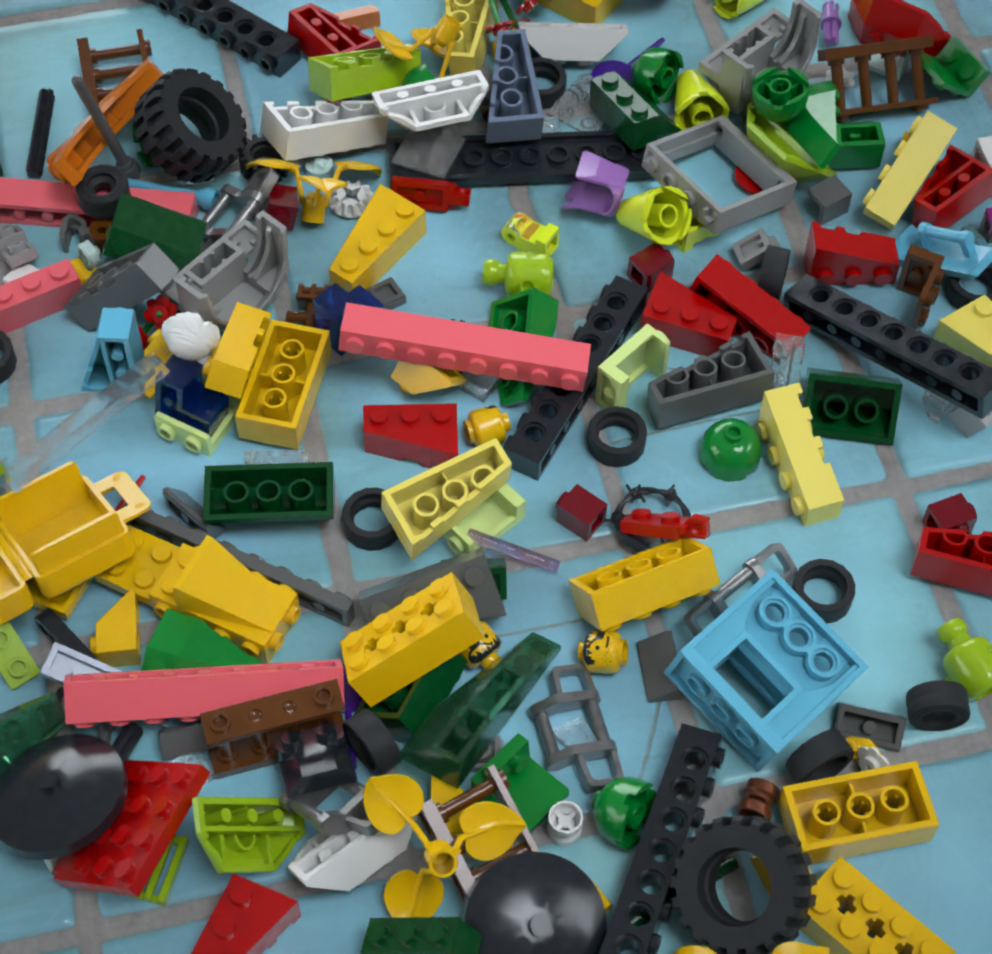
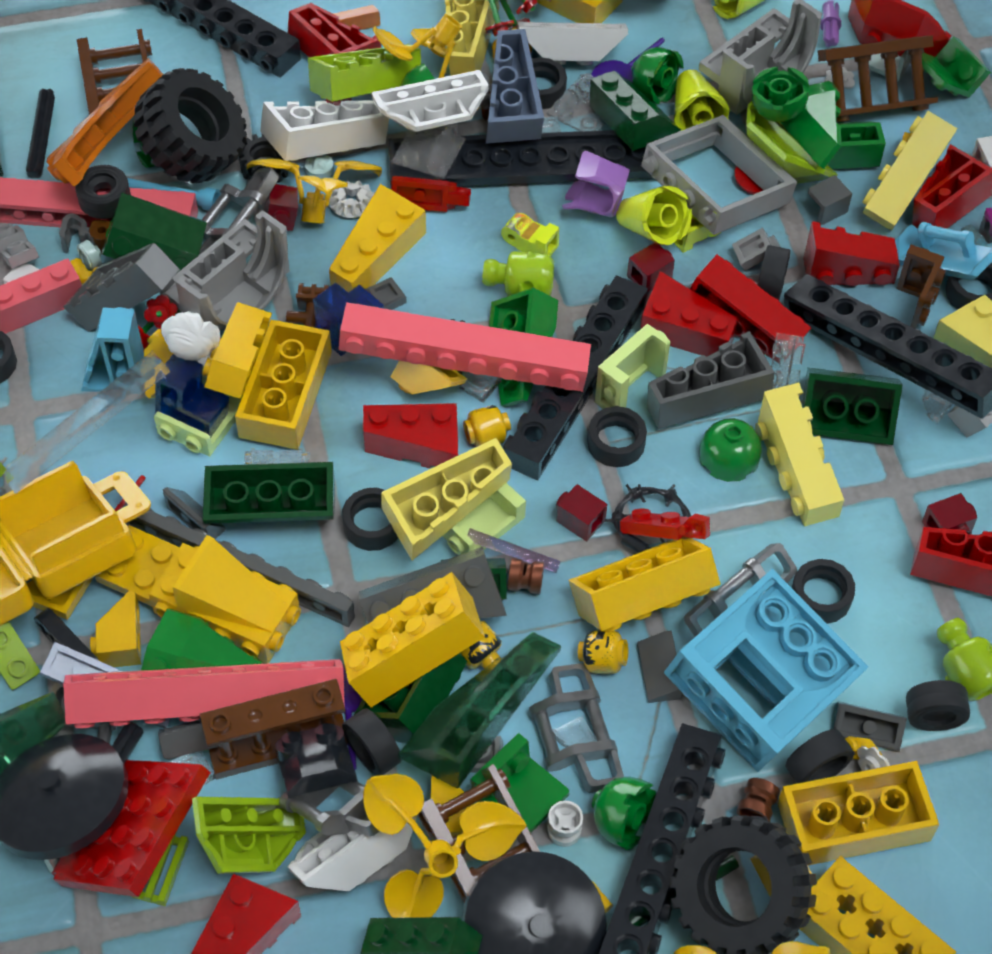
dark grey piece [71,75,141,179] -> none
none -> copper wheel [508,558,544,594]

